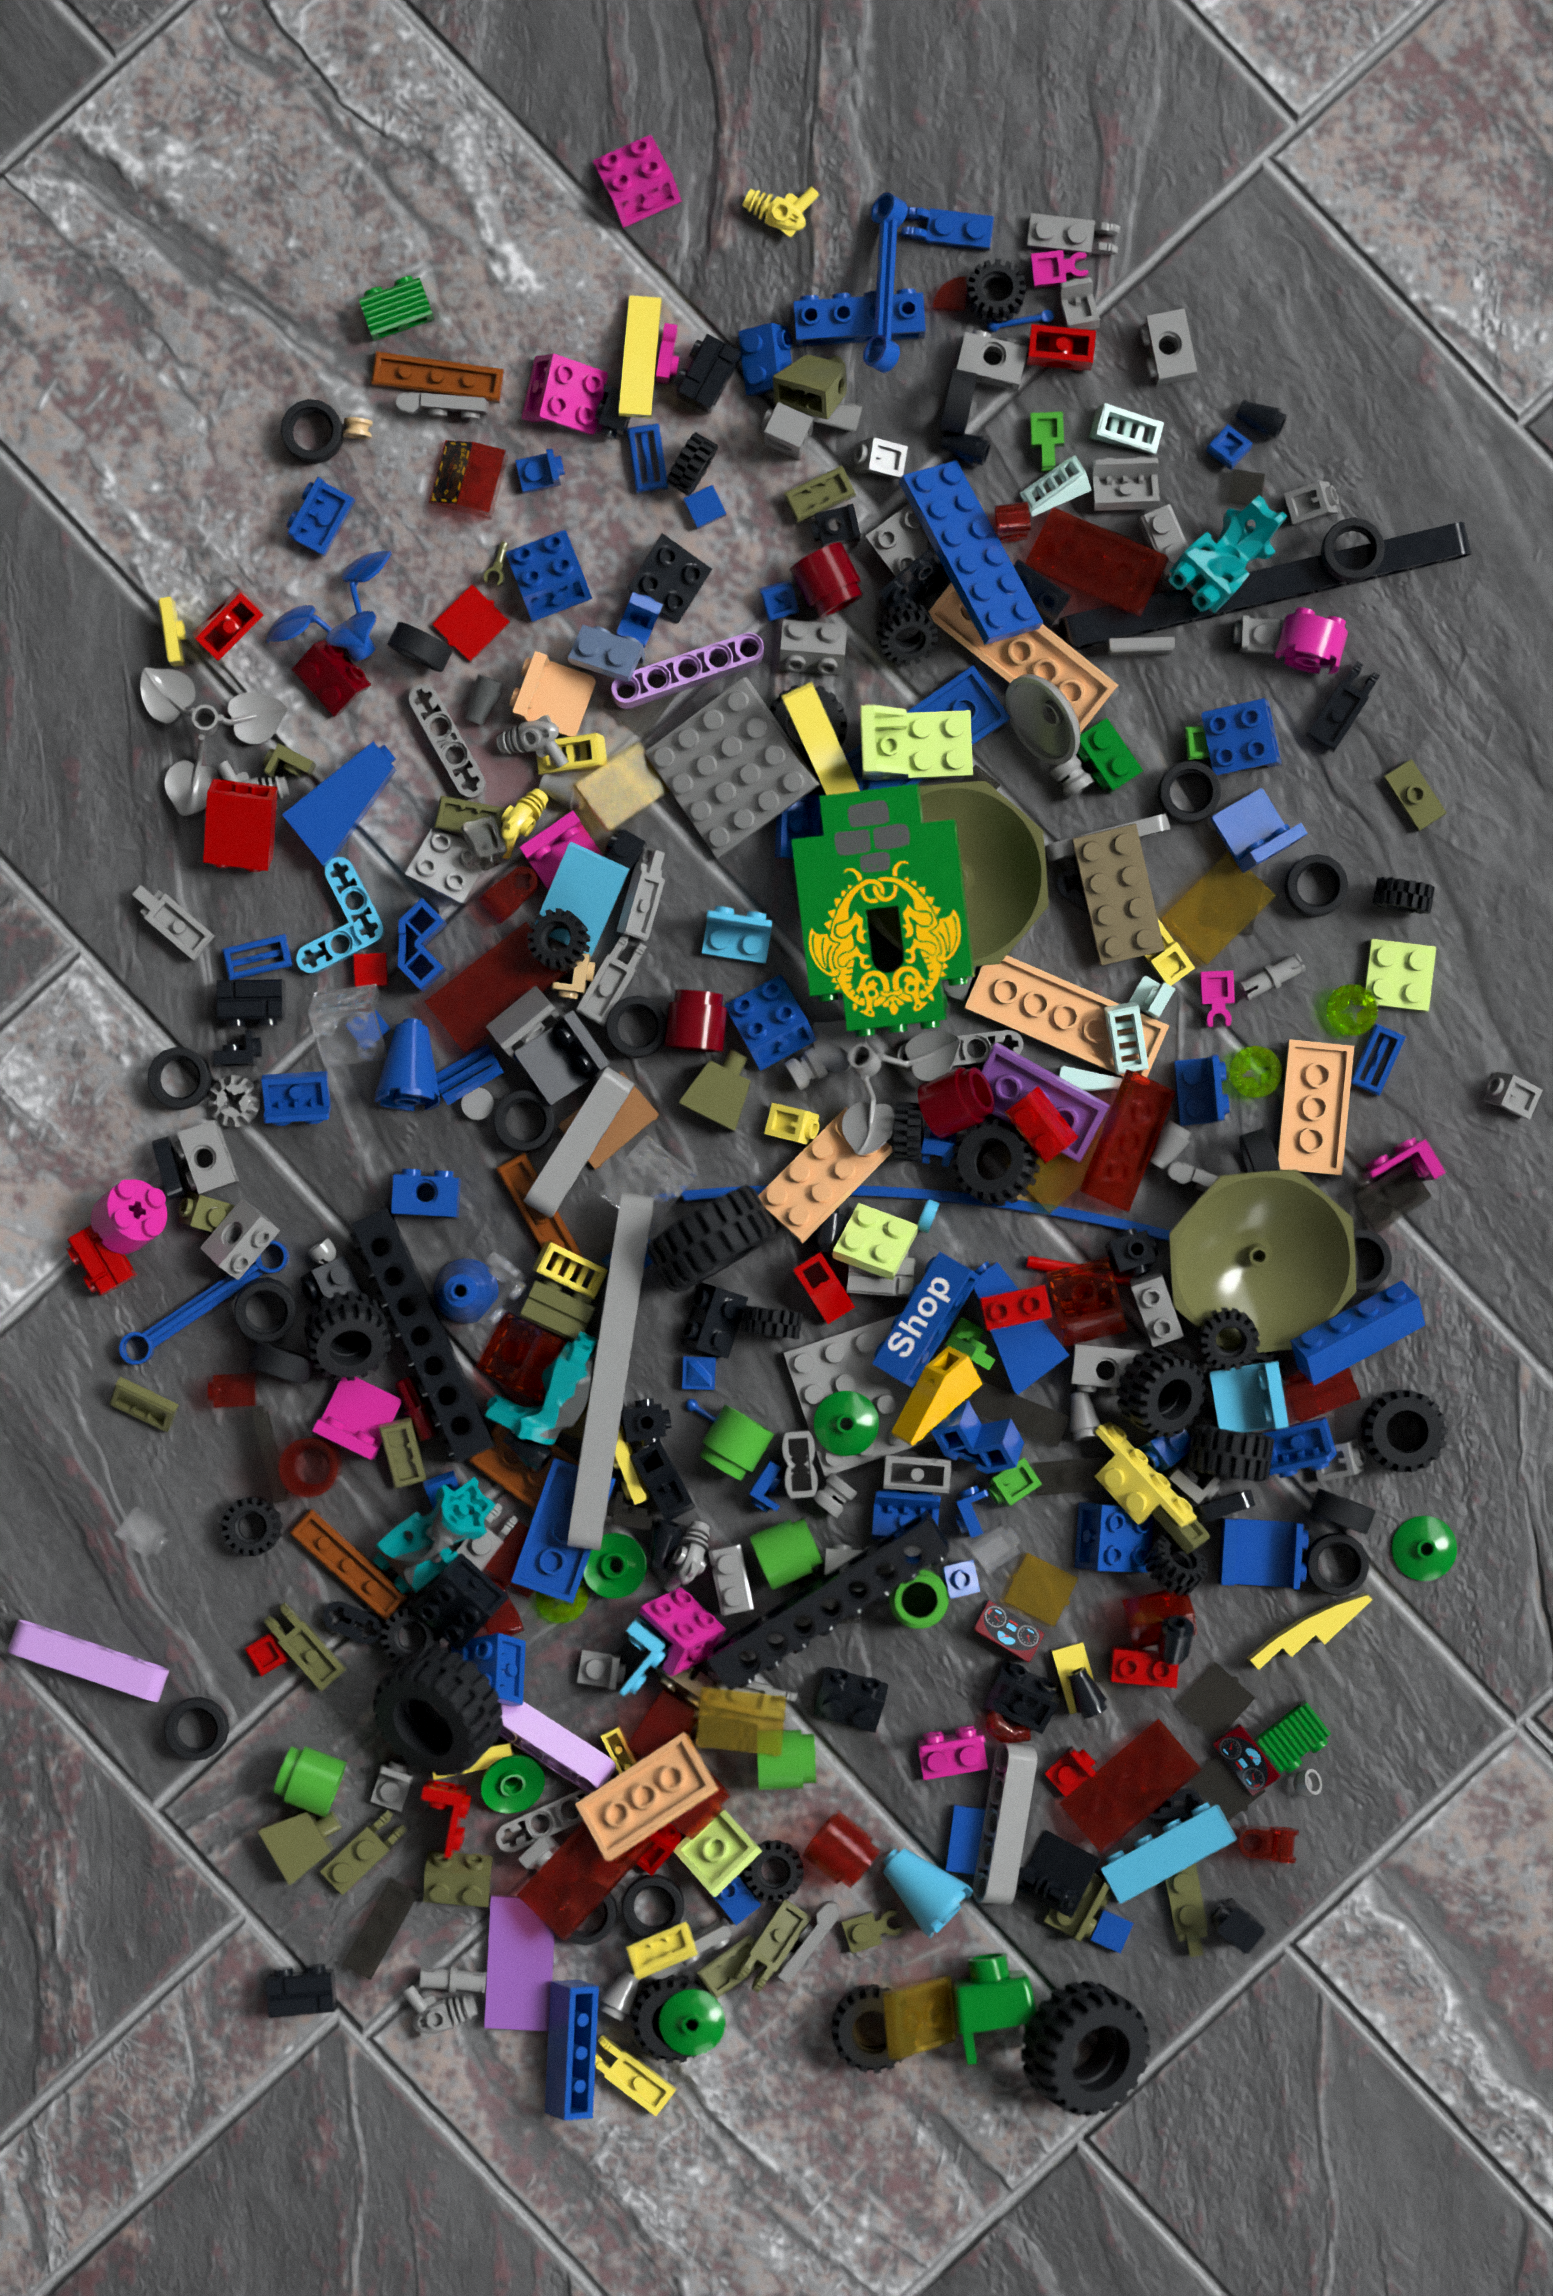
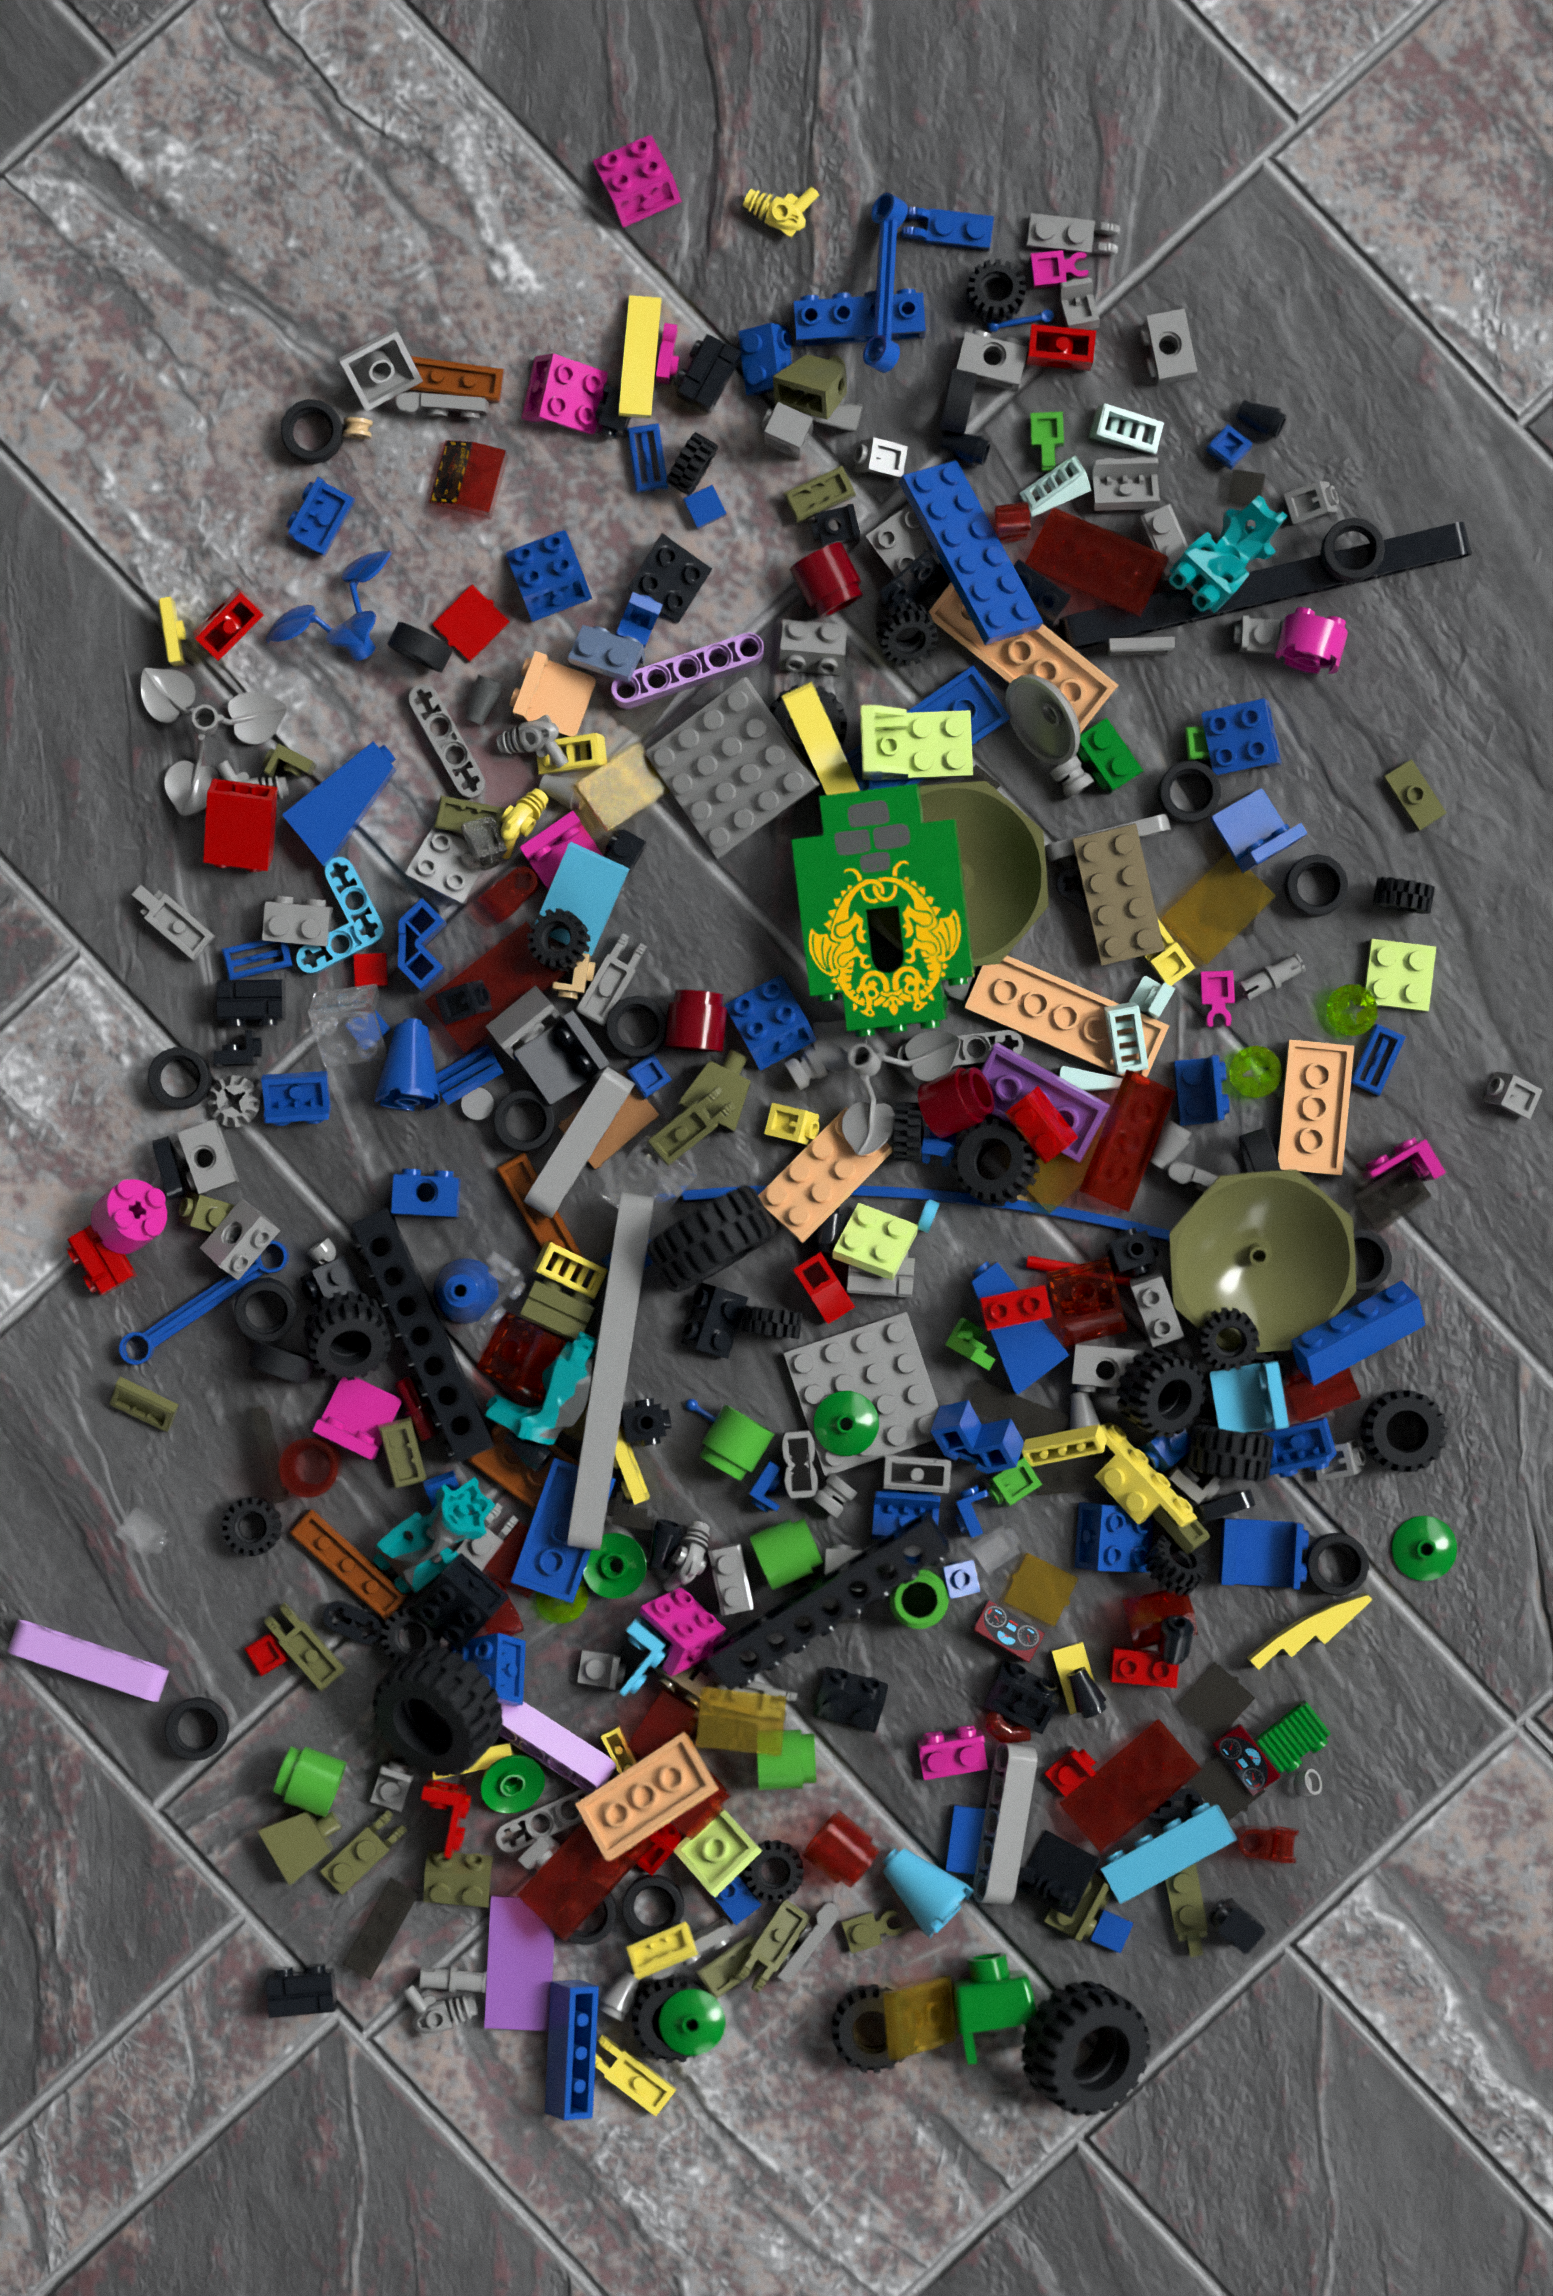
clear red bracket [208,1373,257,1408] -> none
dark red bracket [291,639,371,717] -> none
green brick [359,276,435,341] -> none
olive hand [484,541,508,586] -> none
blue bracket [515,448,565,494] -> none
light grey hinge [616,848,665,941] -> none
black brick [631,1441,696,1523] -> none
blue tile [682,1356,716,1390] -> none
medium azure bracket [702,906,772,965] -> none
blue tile [759,579,800,621] -> none
blue bracket [775,793,826,859] -> none
blue brick [872,1251,980,1388] -> none
yellow slope [891,1346,982,1446] -> none
clear red tile [933,276,966,311] -> none
black hinge [1306,661,1380,753] -> none
black tyre [1310,1488,1376,1534] -> none
none -> light grey bracket [262,896,333,946]
none -> light grey slope [339,328,423,412]
none -> black bracket [435,980,492,1025]
none -> blue tile [626,1053,672,1099]
none -> olive hinge [647,1086,736,1166]
none -> light yellow piece [1021,1424,1107,1467]

